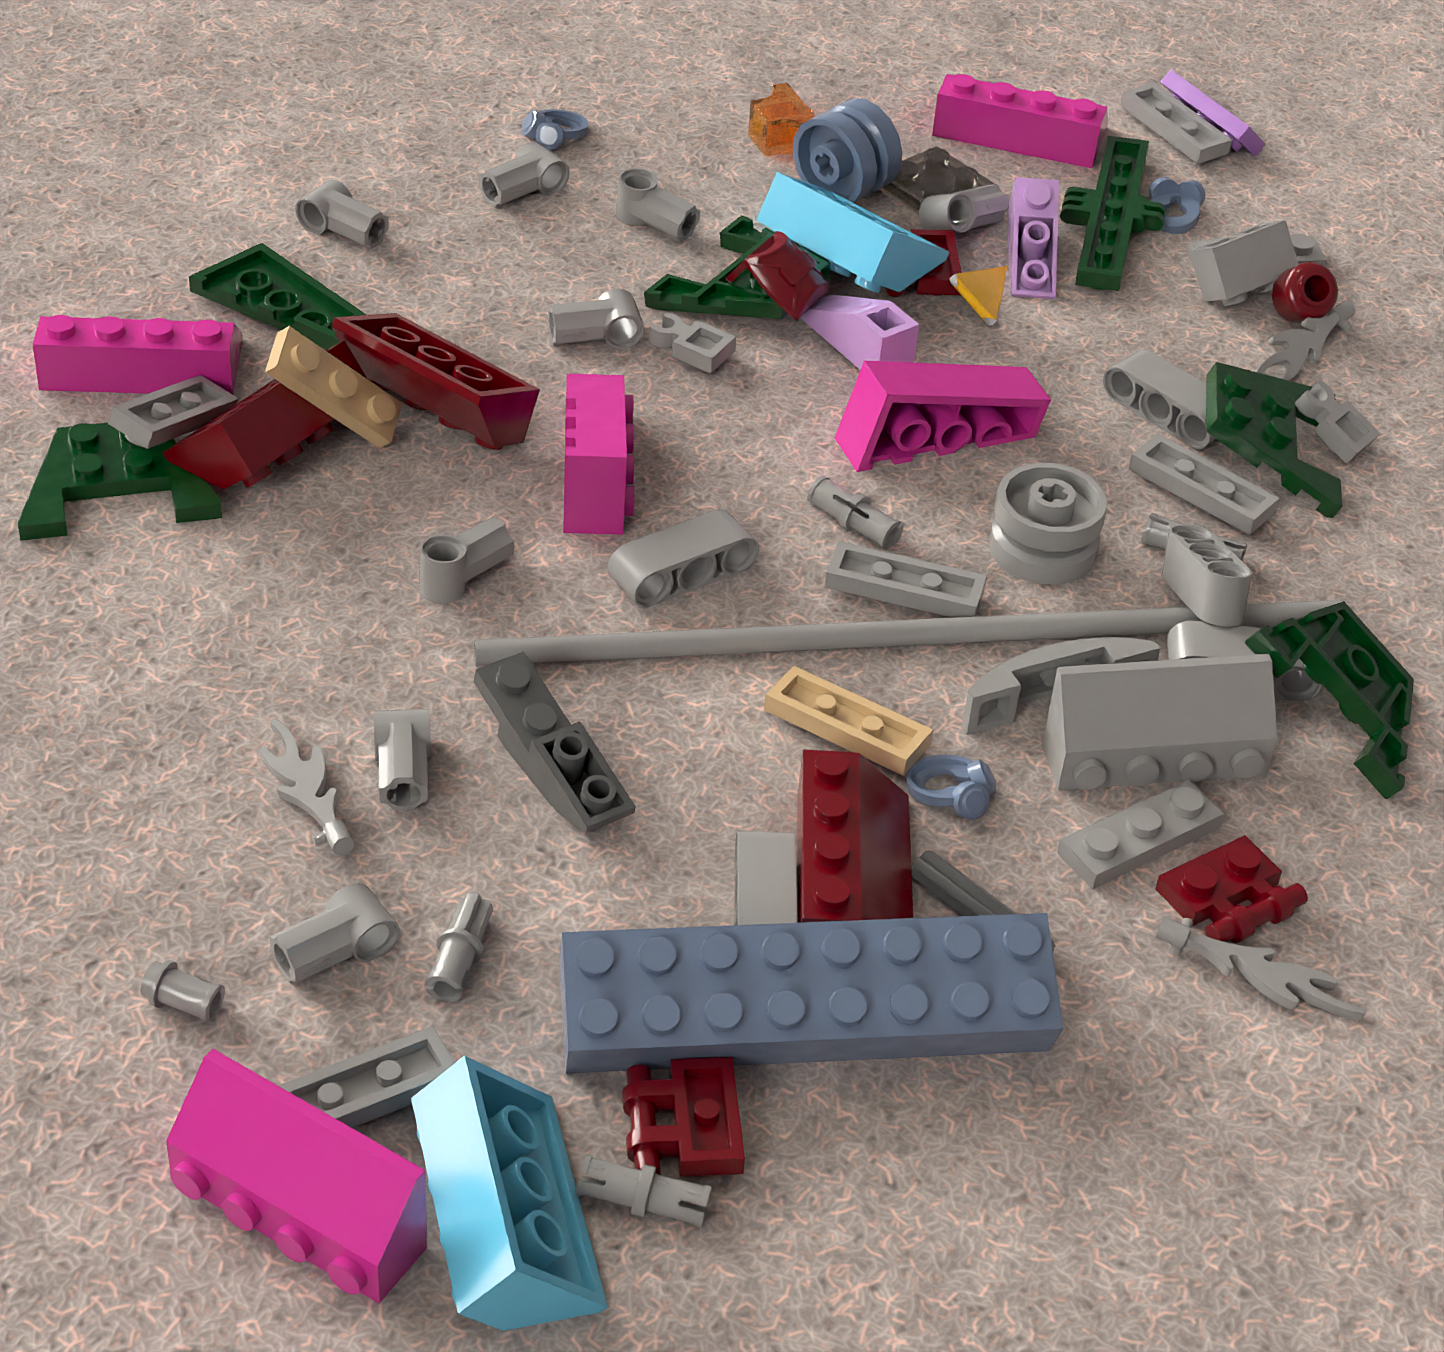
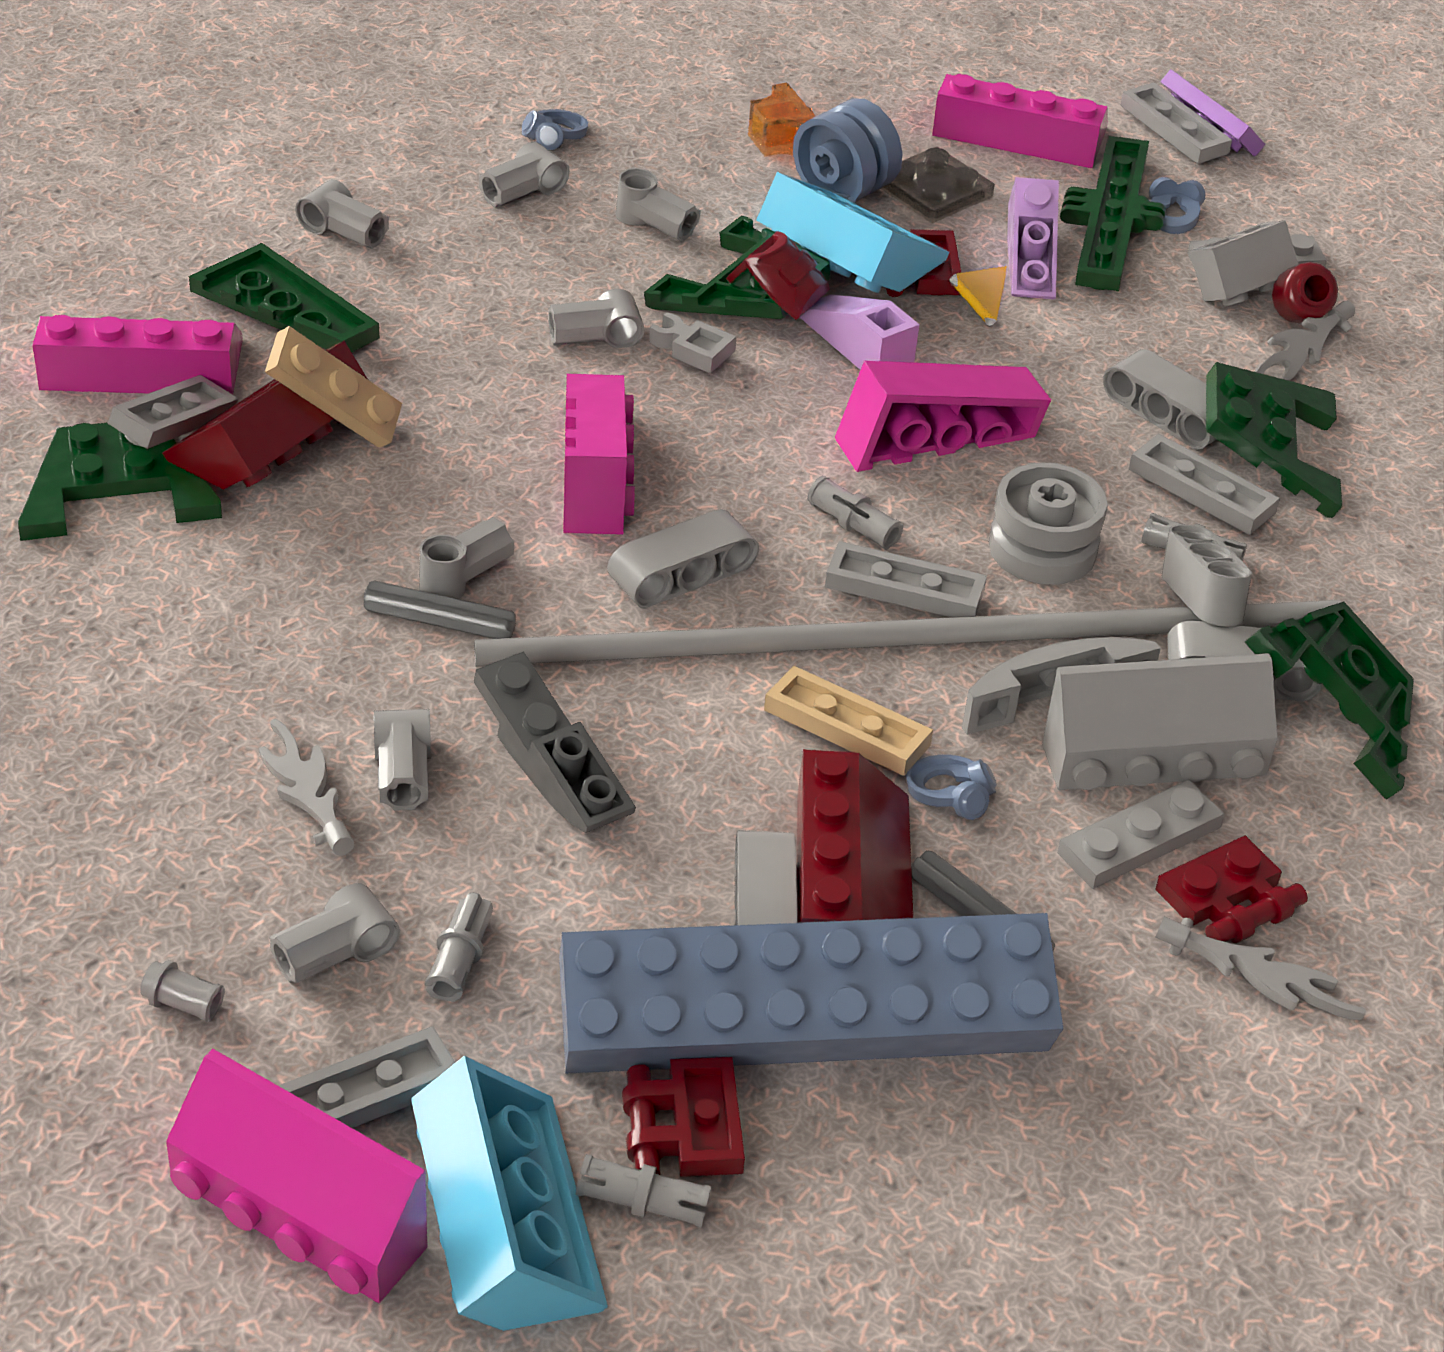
dark red slope [332,313,540,450] -> none
light grey piece [919,184,1009,233] -> none
light grey plate [1295,380,1380,464] -> none
none -> dark grey axle [363,580,516,639]

